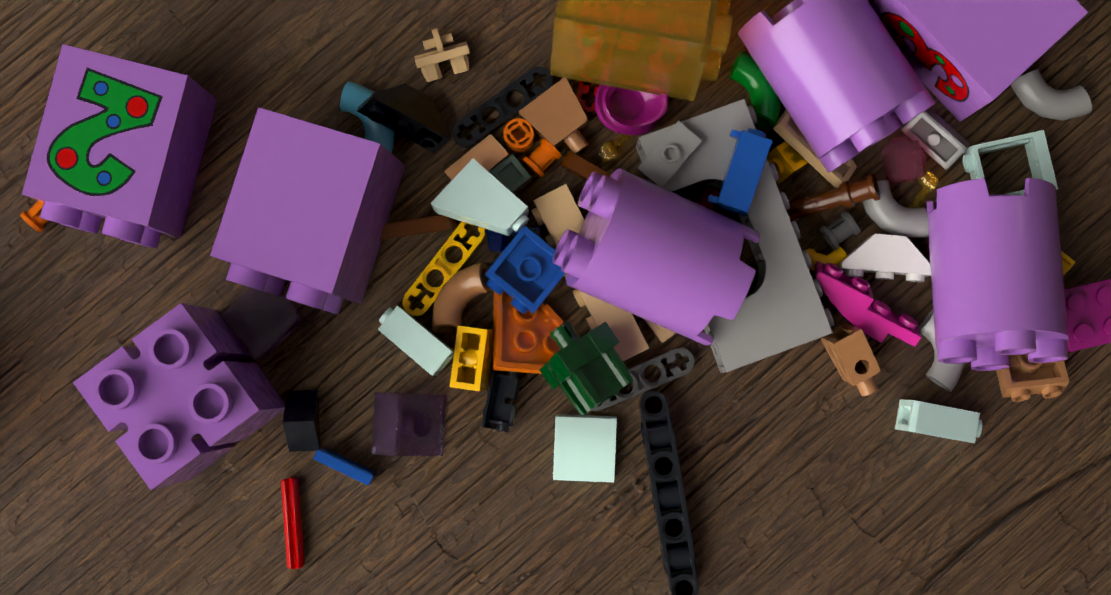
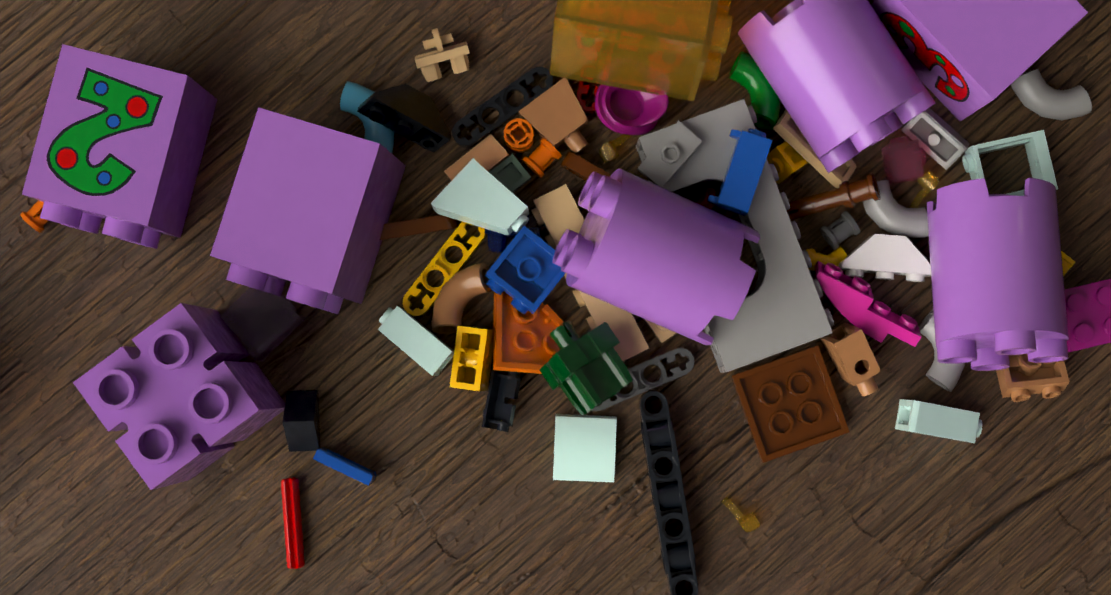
clear purple slope [372,392,446,456] -> none
none -> clear yellow hand [721,497,760,532]
none -> reddish brown plate [731,345,850,463]

